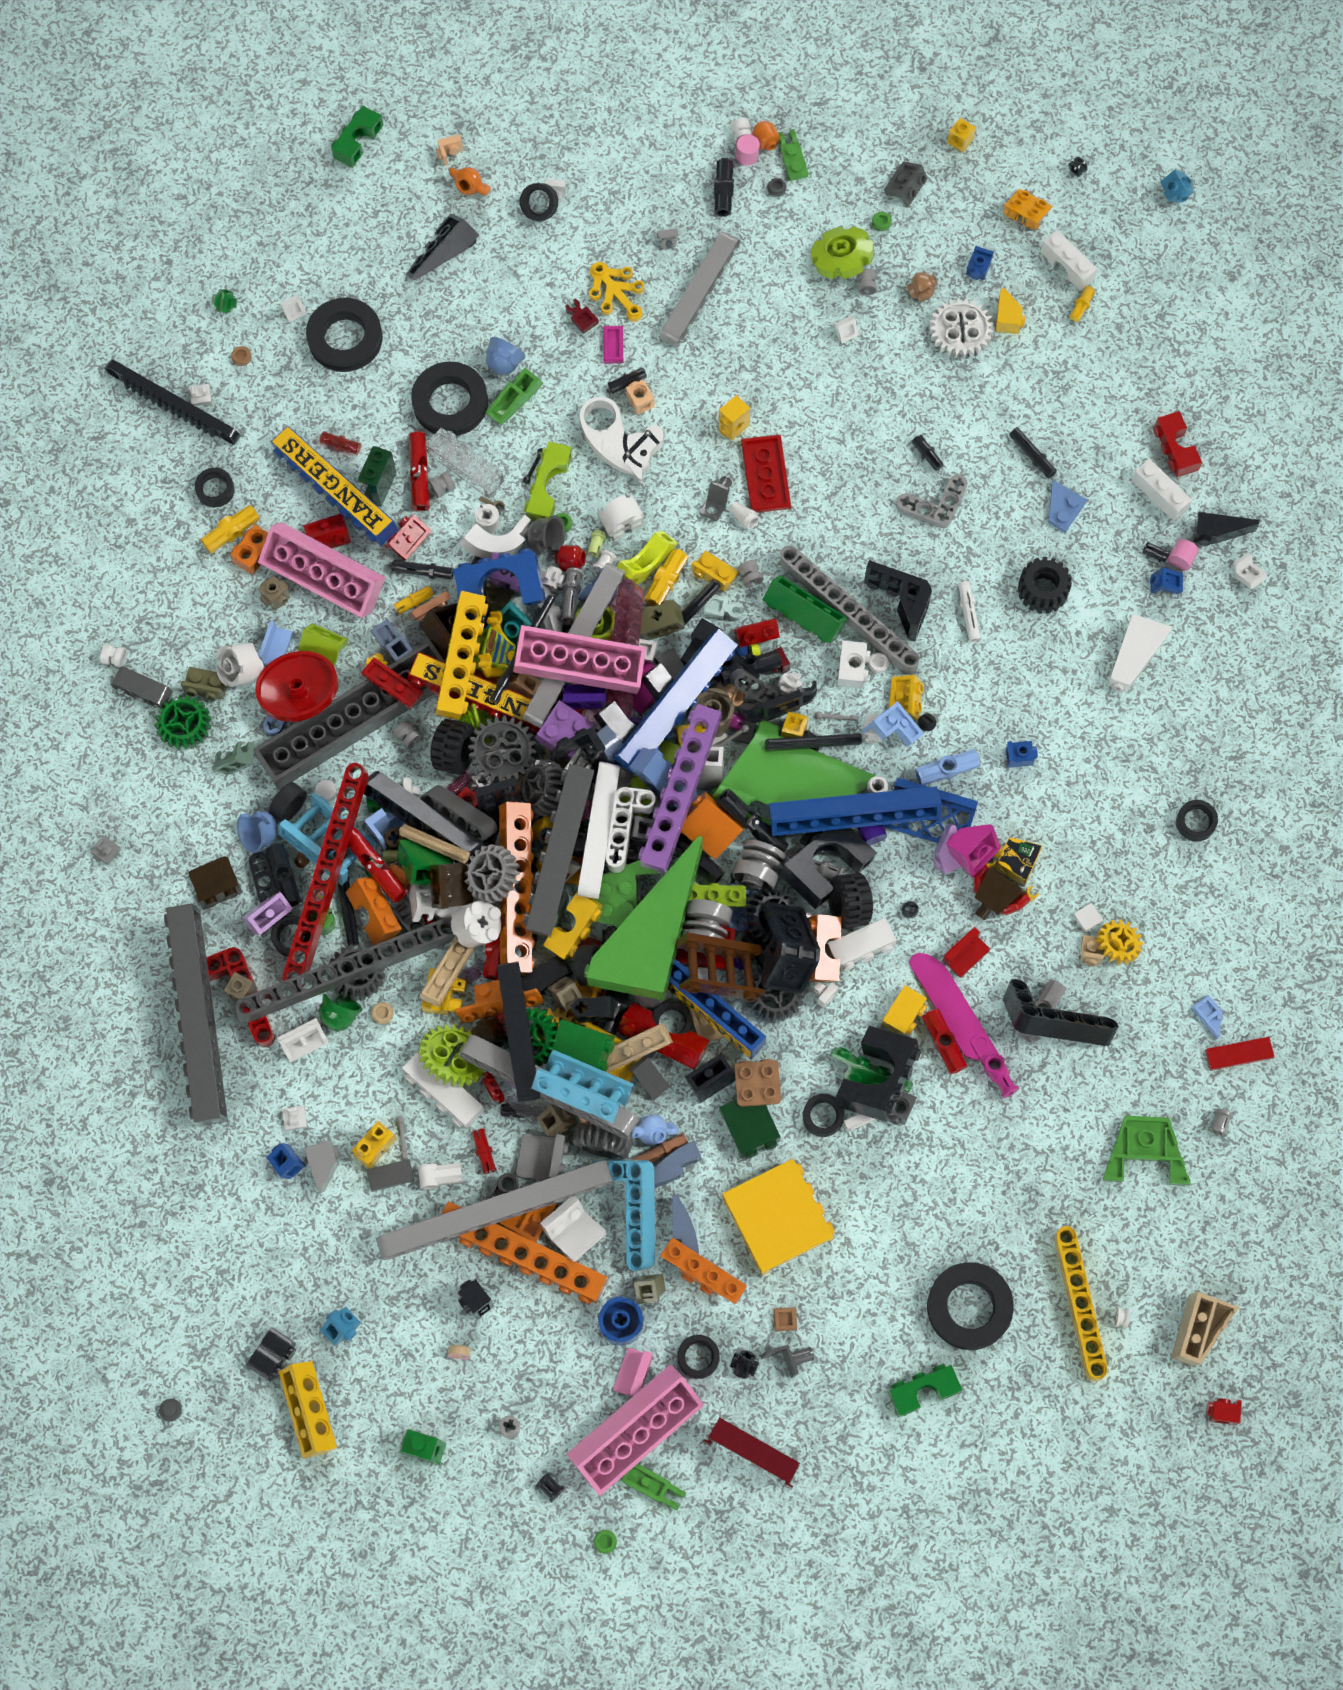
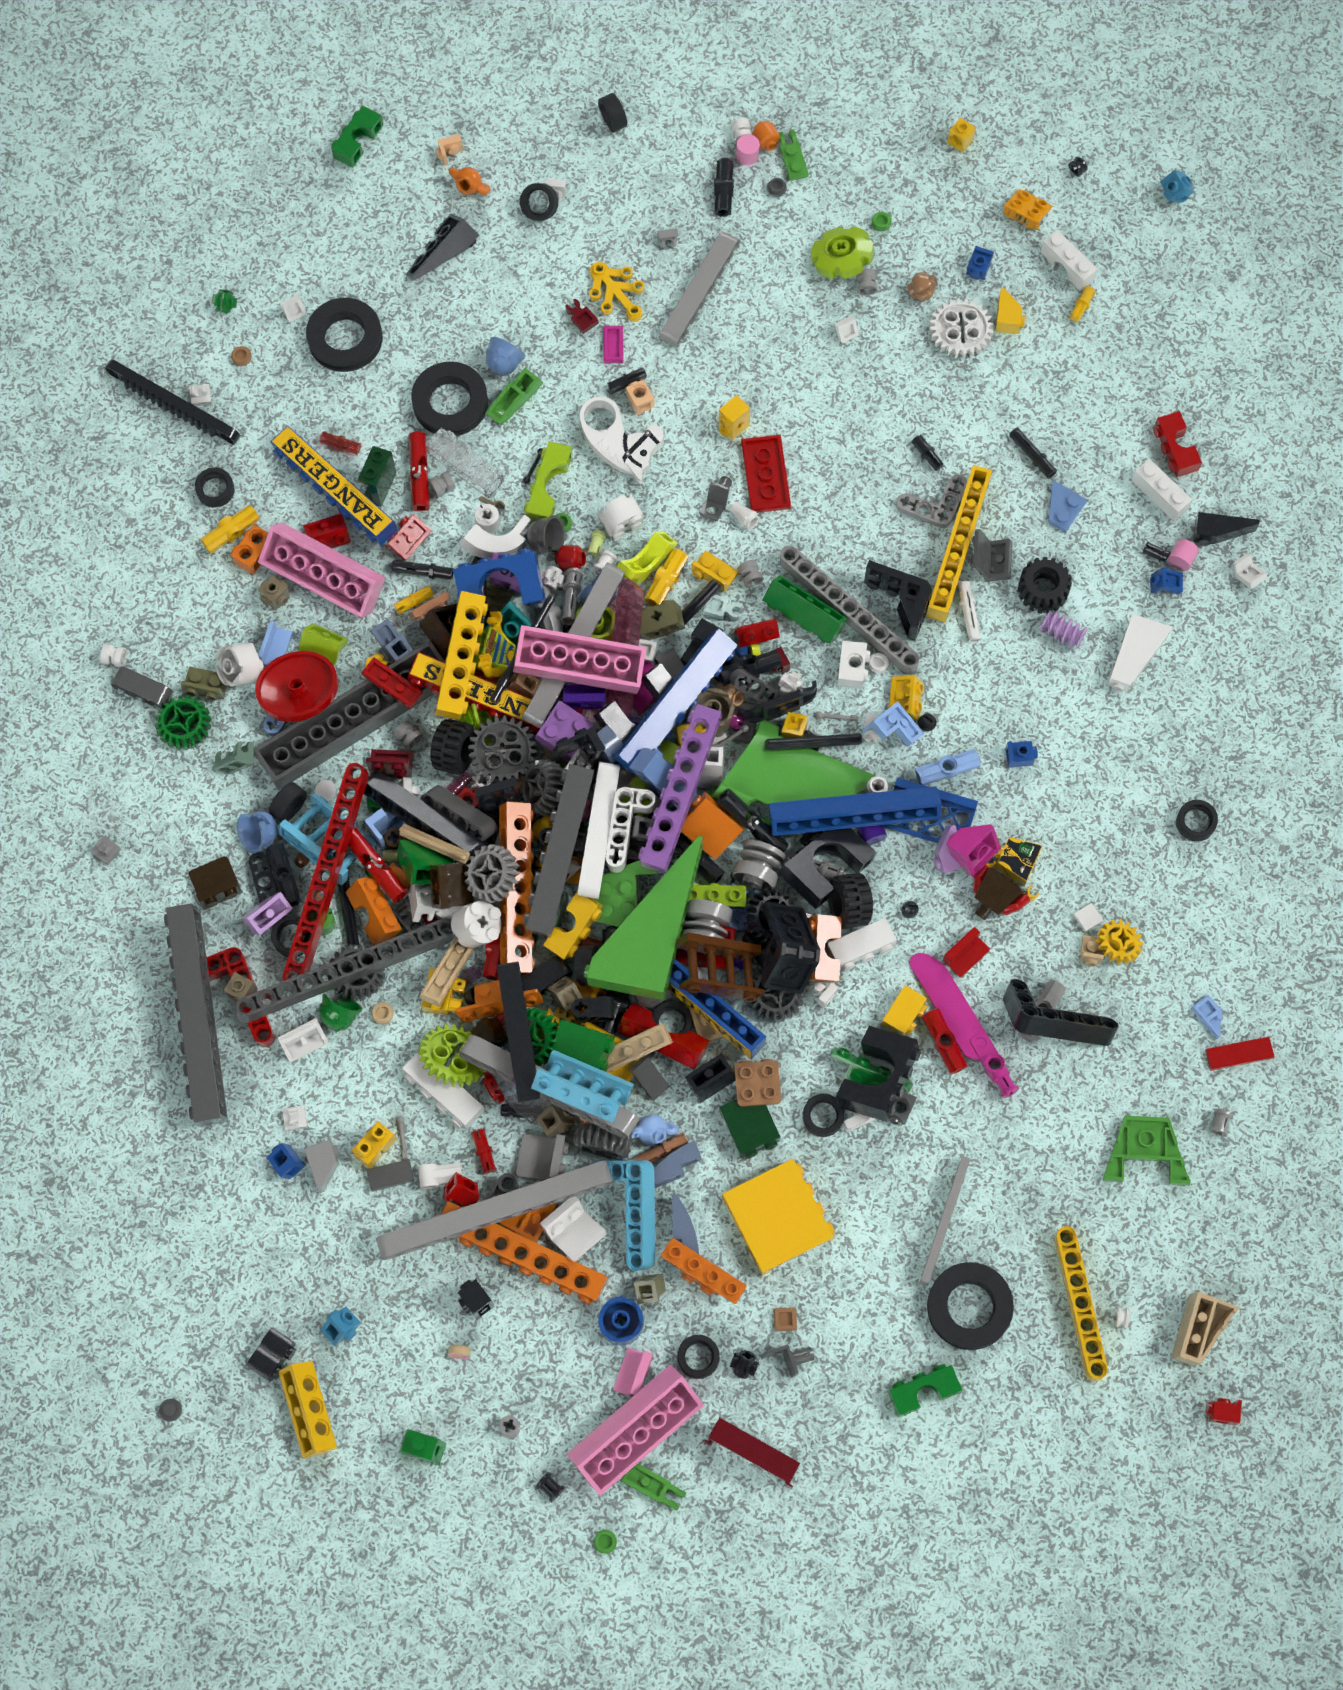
dark grey bracket [884,161,928,206] -> none
none -> dark red bracket [366,749,414,779]
none -> red brick [444,1172,480,1207]
none -> black hinge [464,987,475,1005]
none -> black tyre [598,92,628,133]
none -> light grey tile [919,1156,970,1286]
none -> yellow brick [926,465,992,623]
none -> dark grey bracket [971,529,1013,582]
none -> lavender piece [1040,610,1087,649]

